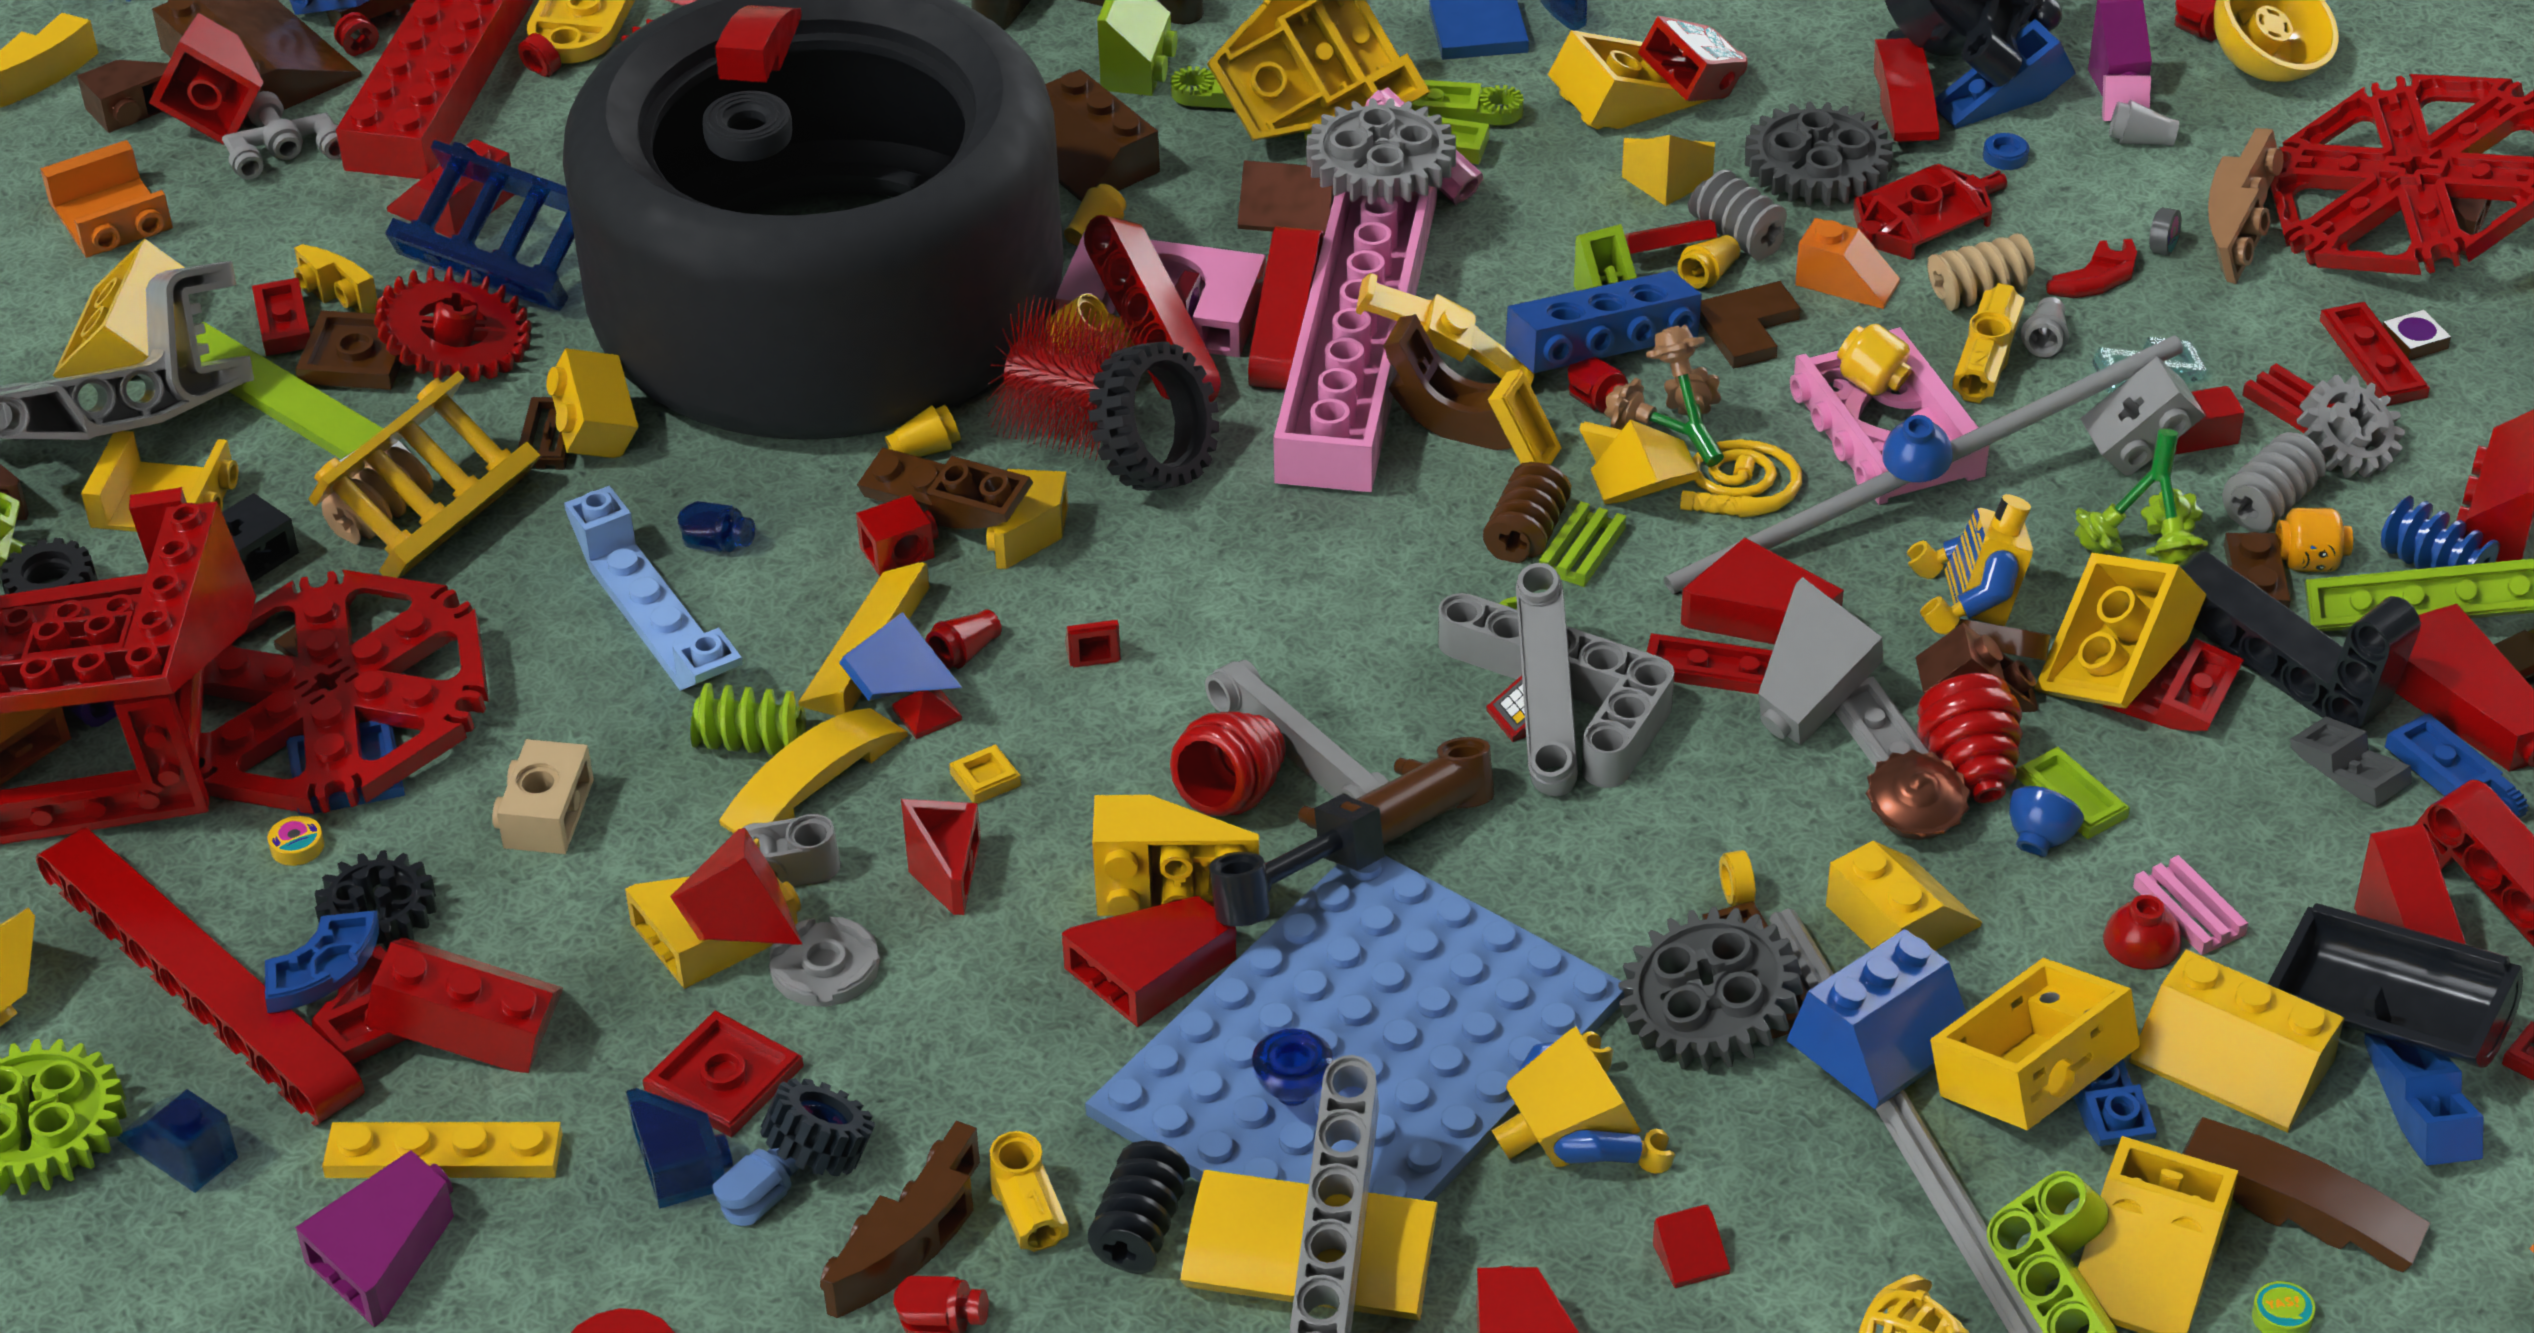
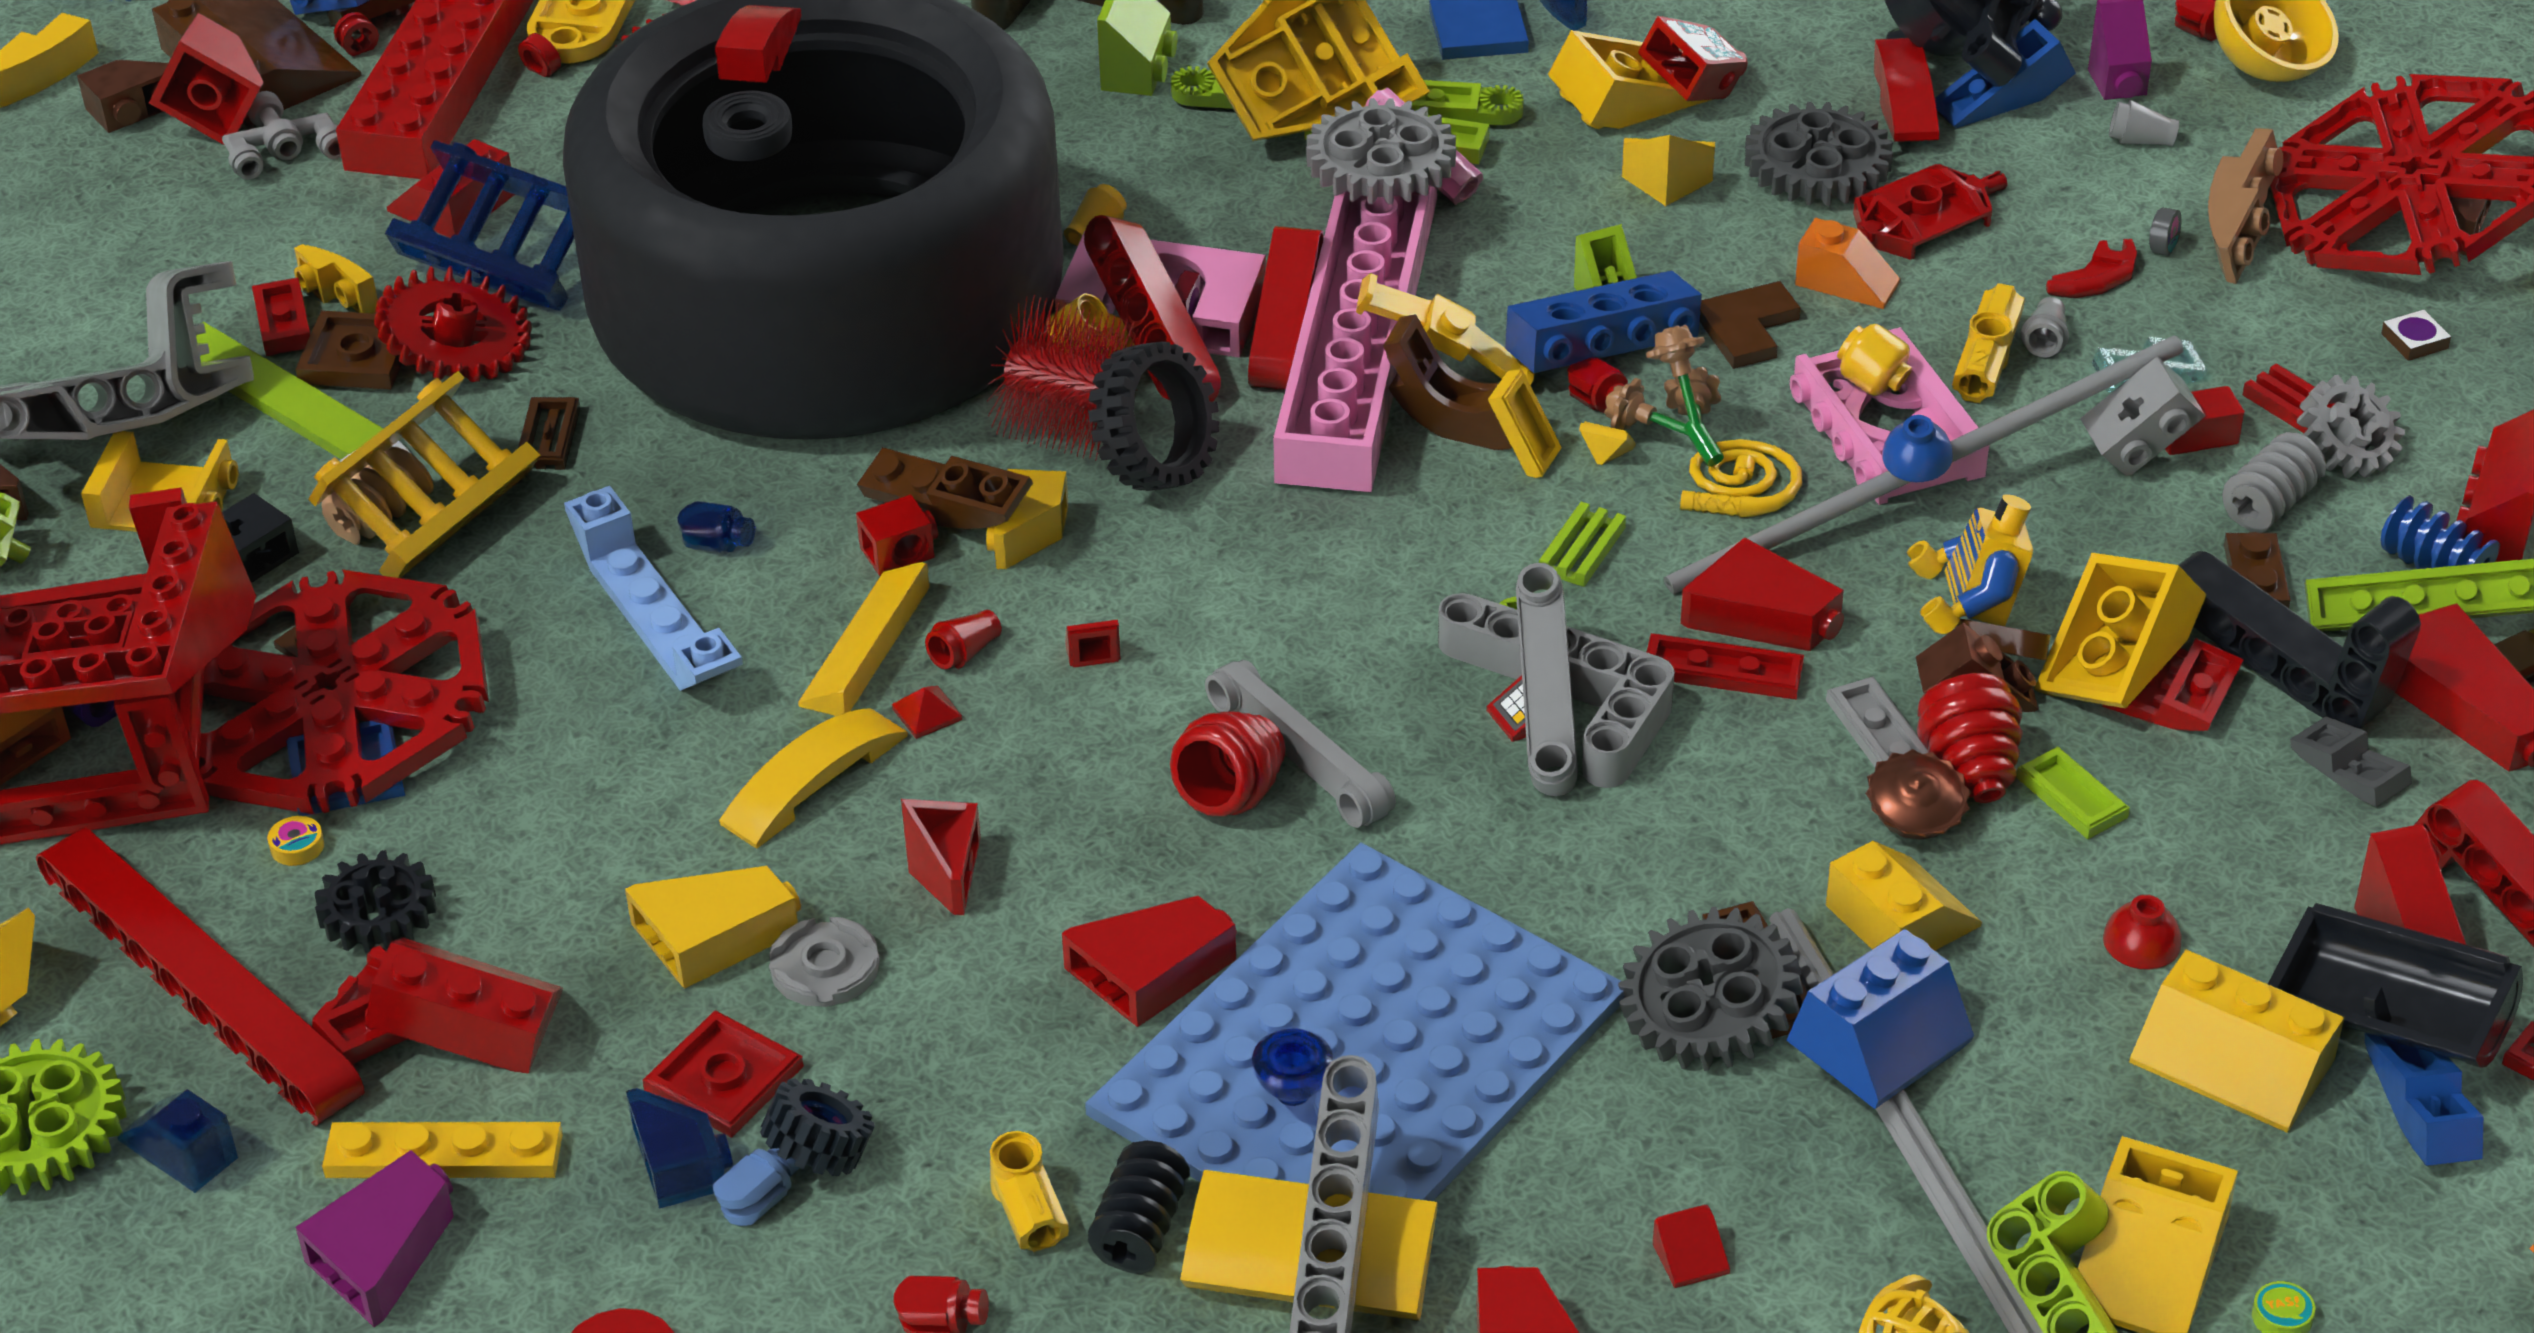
black tyre [0,538,98,595] -> none
orange panel [40,140,173,258] -> none
yellow slope [53,238,185,380] -> none
blue tile [265,911,379,1013] -> none
tan brick [492,739,594,854] -> none
yellow brick [546,348,638,458] -> none
red slope [670,828,803,945] -> none
lime piece [690,683,806,755] -> none
light grey piece [743,814,841,886] -> none
reddish brown slope [820,1121,980,1318] -> none
slope [839,612,962,701] -> none
yellow cone [885,405,961,457] -> none
yellow tile [949,744,1021,804] -> none
reddish brown slope [1045,69,1160,202] -> none
yellow slope [1092,795,1259,916] -> none
piece [1209,737,1494,927] -> none
copper slope [1237,160,1335,236] -> none
reddish brown piece [1483,462,1571,563] -> none
yellow torso [1491,1026,1675,1174] -> none
yellow slope [1590,419,1699,505] -> none
red tile [1625,219,1717,254] -> none
yellow cone [1677,235,1740,289] -> none
light grey piece [1687,170,1787,261] -> none
yellow tile [1719,850,1756,906] -> none
light grey slope [1758,577,1883,745] -> none
tan piece [1927,233,2035,311] -> none
yellow piece [1930,957,2140,1131] -> none
blue tile [1983,133,2029,170] -> none
blue brick [2009,786,2084,857] -> none
blue slope [2073,1059,2157,1146] -> none
lime plant [2074,429,2208,565] -> none
bright pink tile [2102,75,2151,121] -> none
bright pink tile [2133,855,2248,955] -> none
reddish brown slope [2182,1117,2430,1272] -> none
light orange head [2275,508,2353,572] -> none
red tile [2320,302,2430,406] -> none
blue hinge [2385,713,2529,818] -> none

